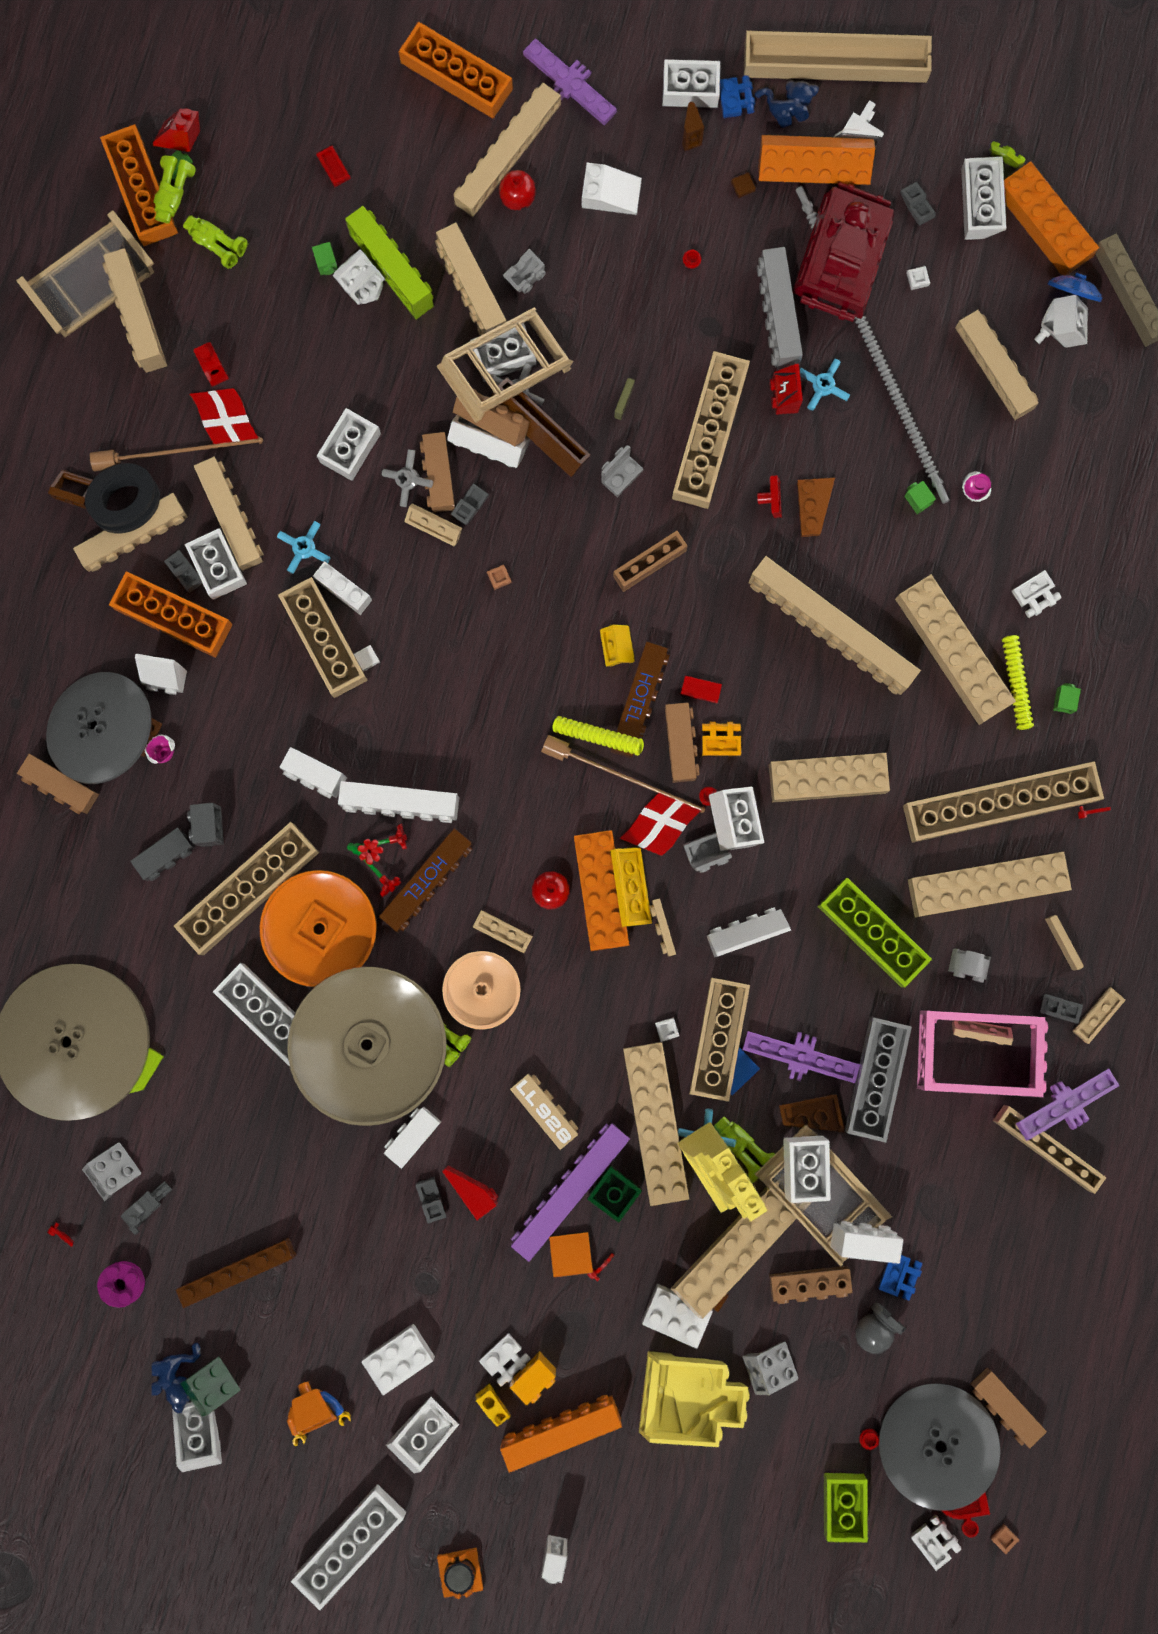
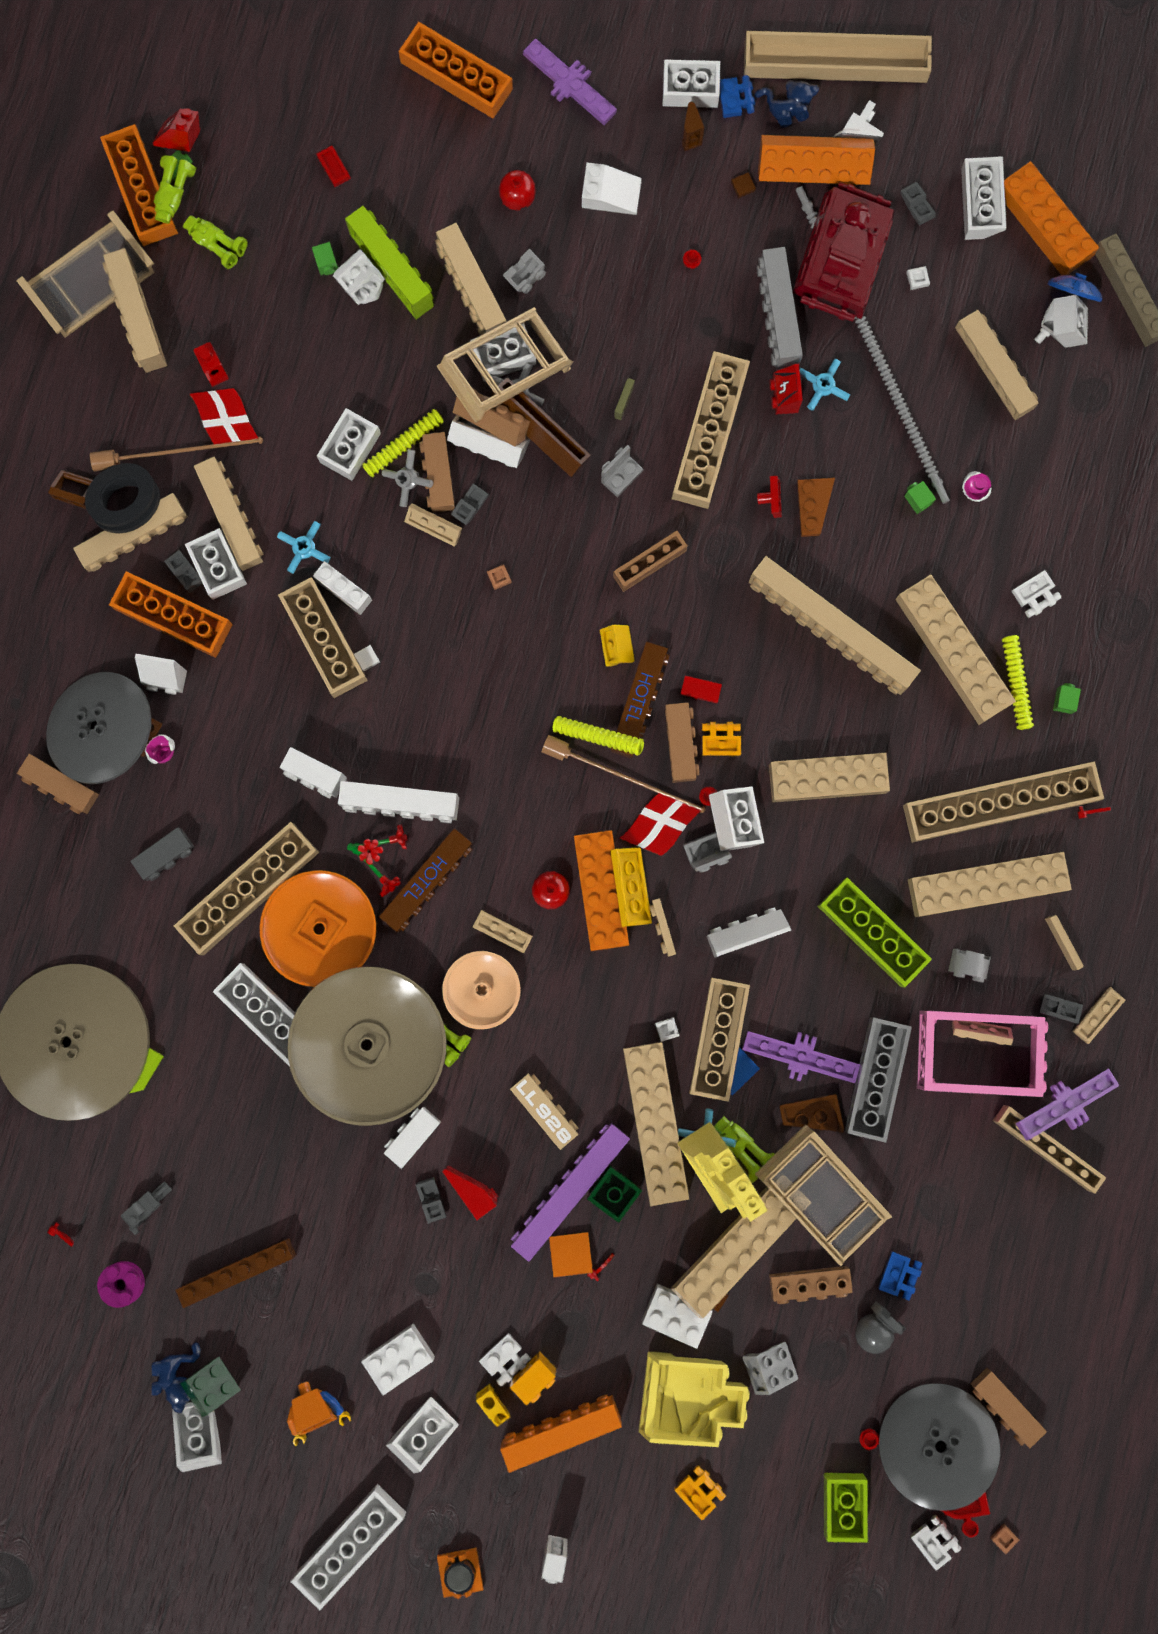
light grey bracket [82,1143,141,1201] -> none
dark grey brick [187,803,224,847] -> none
tan brick [454,83,561,217] -> none
white brick [784,1136,830,1203] -> none
white brick [830,1221,903,1264] -> none
lime tile [990,141,1025,169] -> none
none -> neon yellow piece [362,409,444,477]
none -> light orange plate [674,1465,726,1520]

